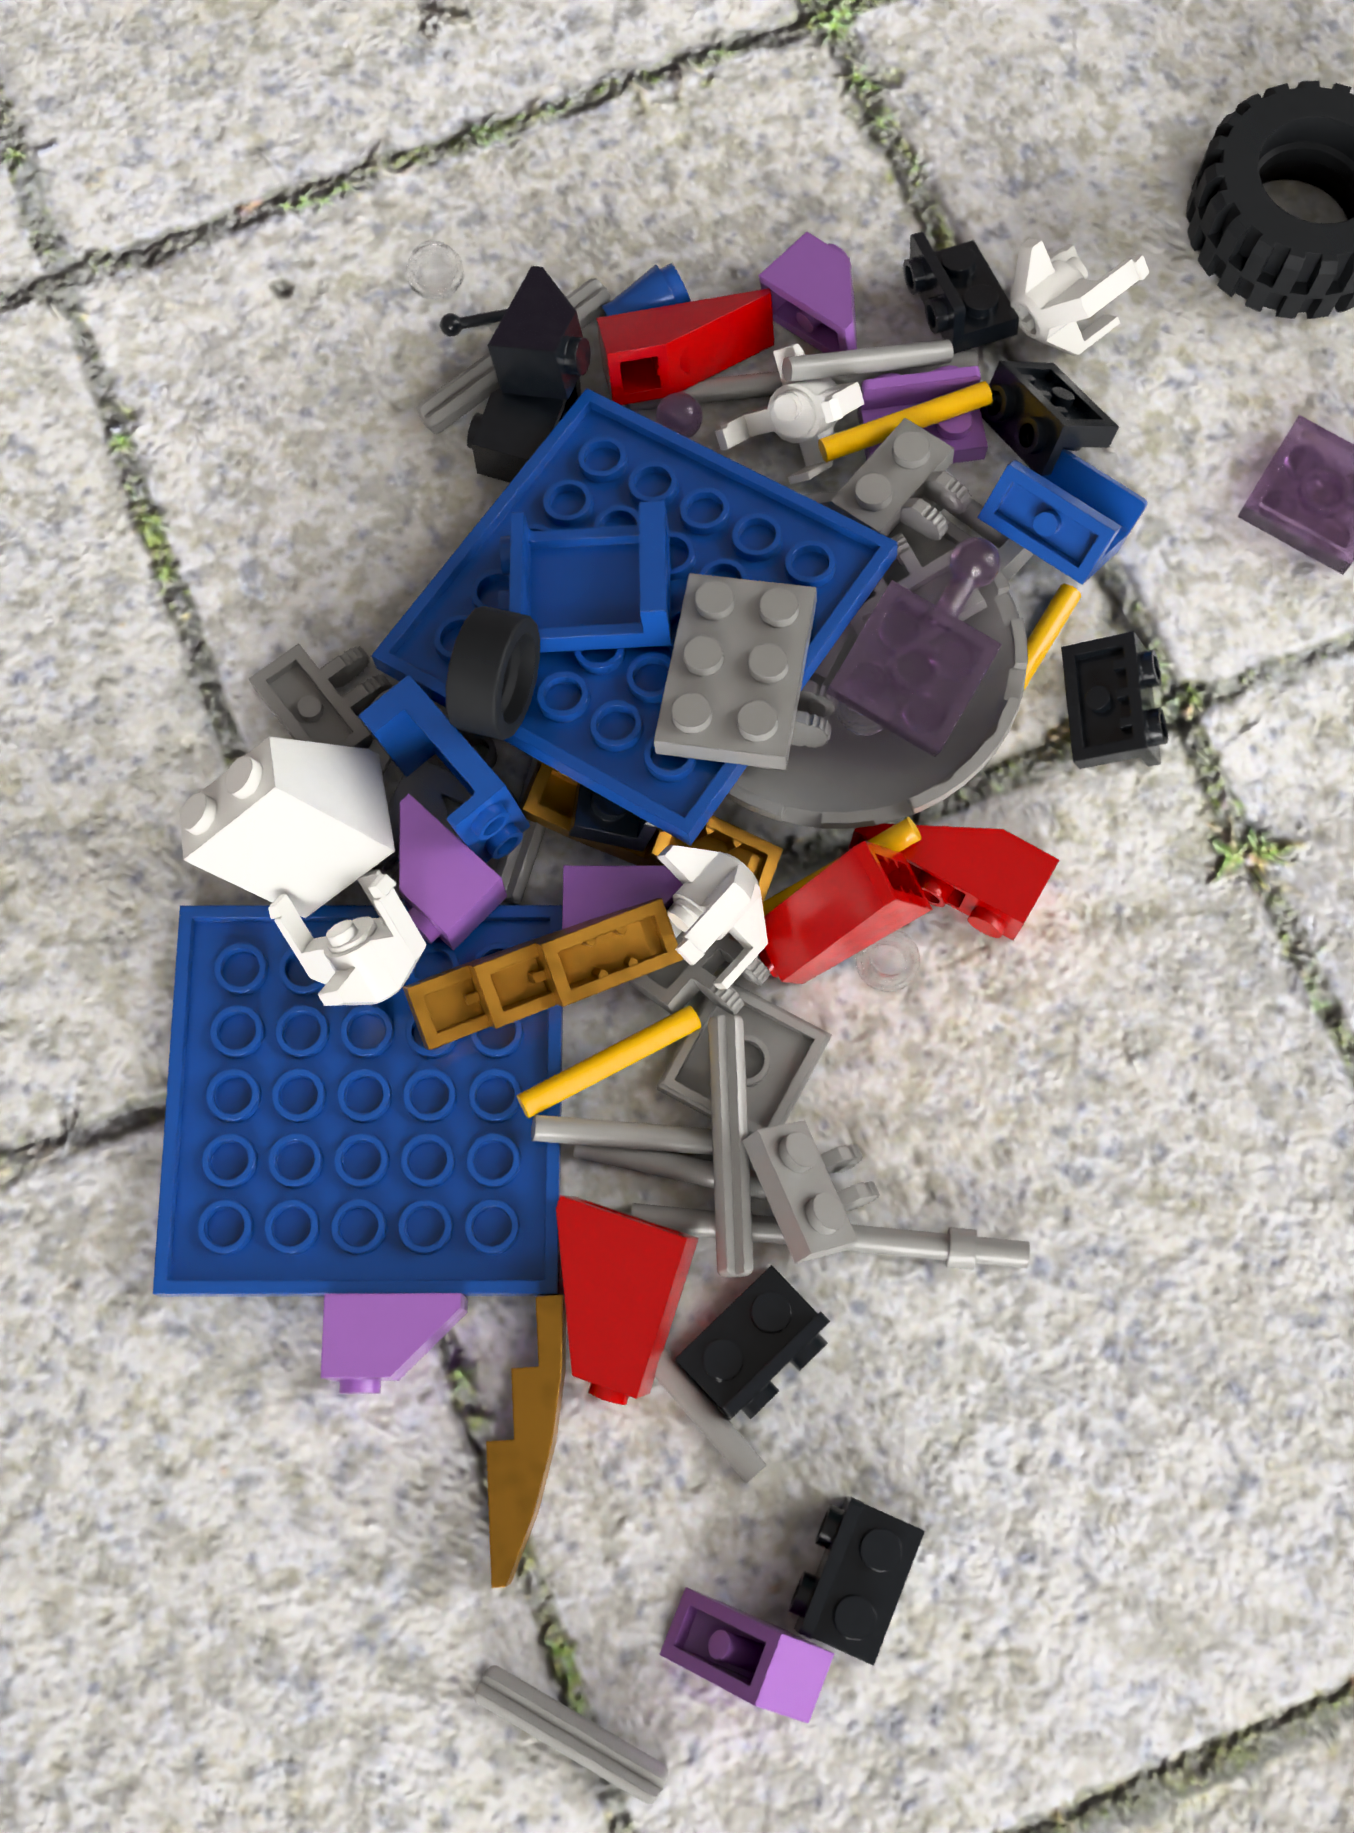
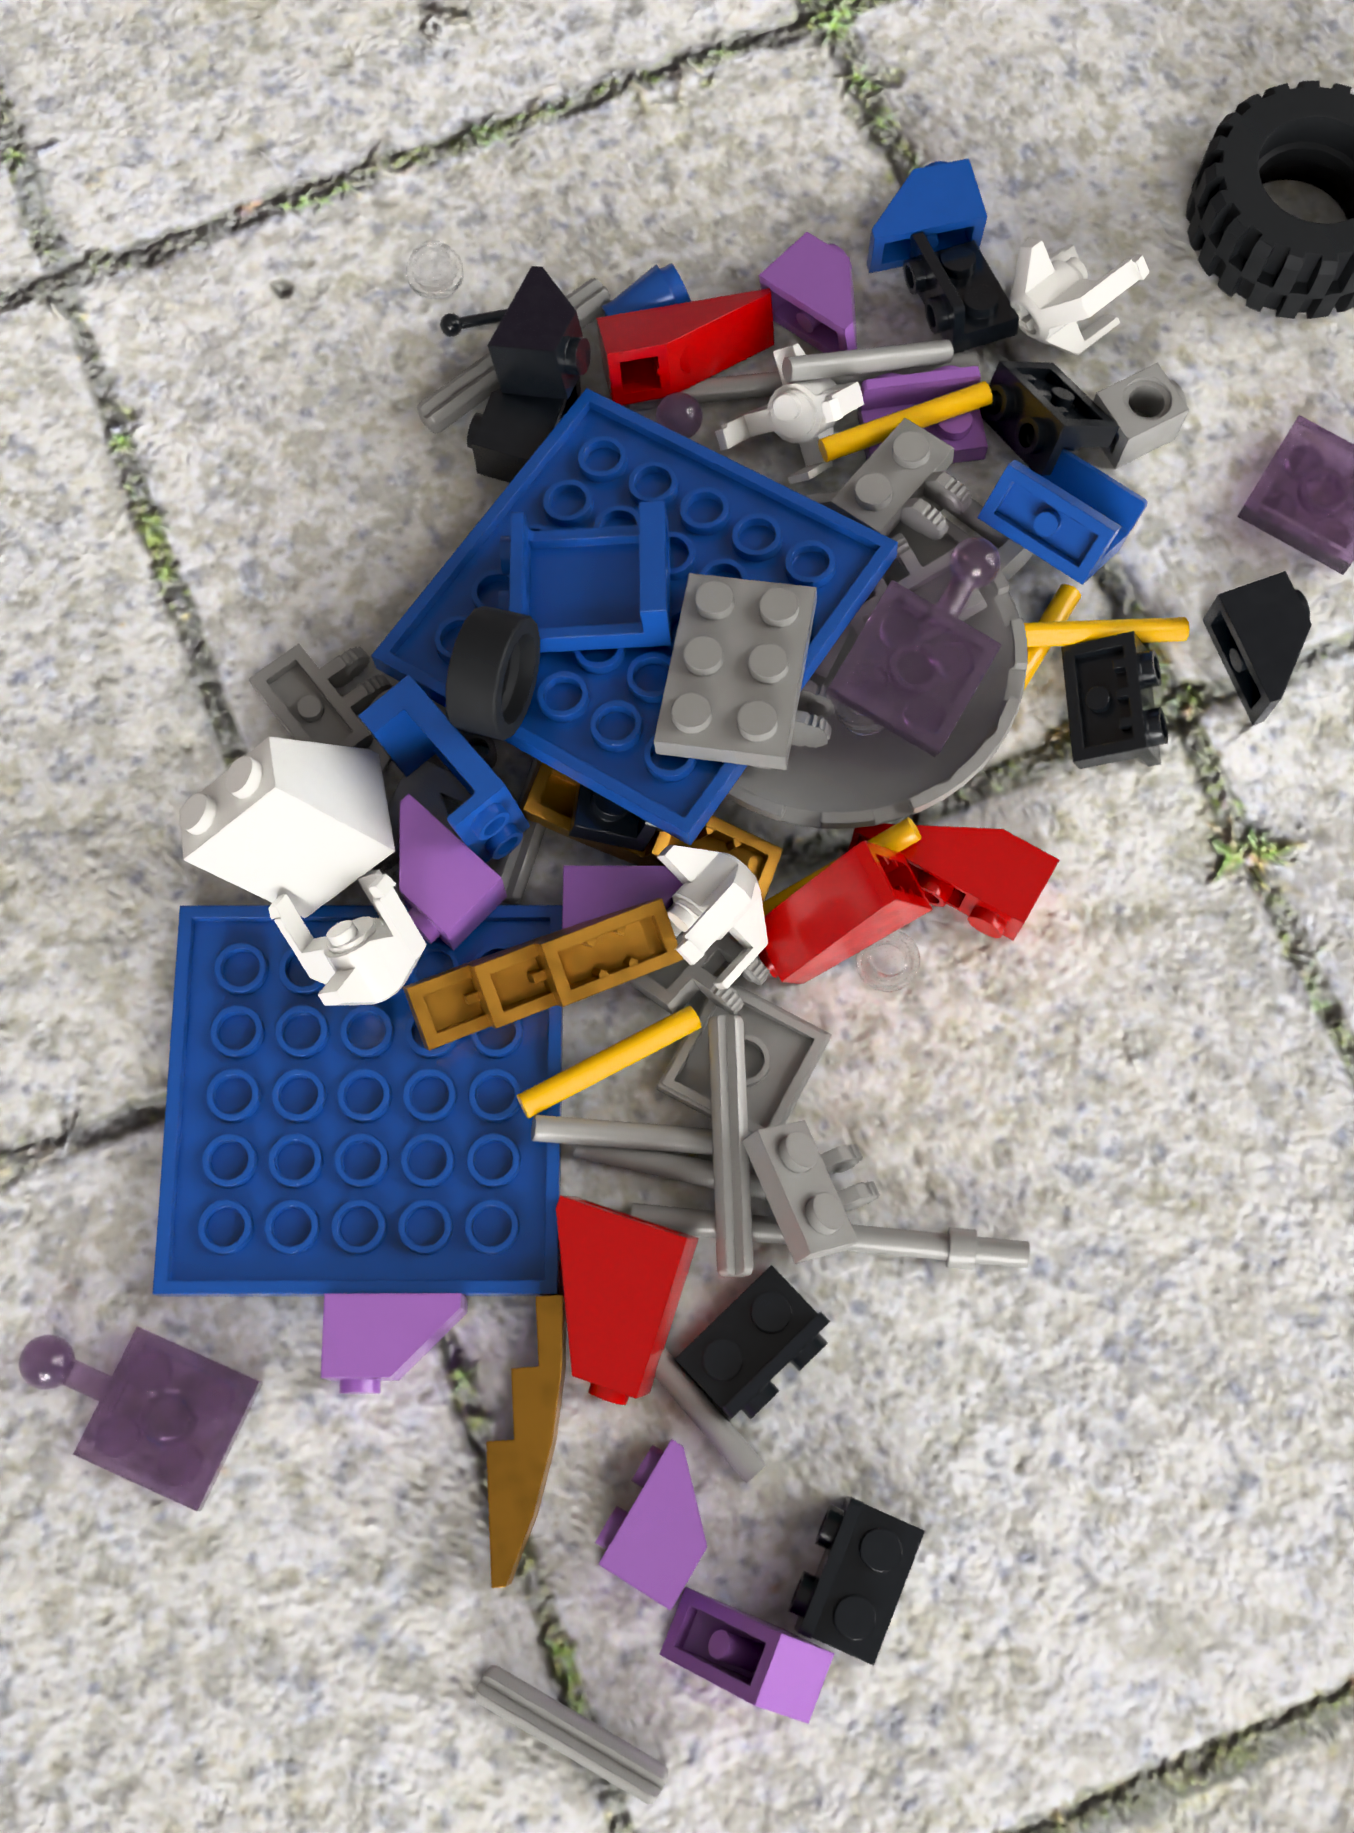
none -> clear purple plate [19,1326,263,1511]
none -> medium lavender slope [595,1439,707,1611]
none -> blue slope [866,158,988,273]
none -> yellow bar [1024,617,1190,647]
none -> light grey brick [1093,362,1189,469]
none -> black slope [1203,571,1312,725]

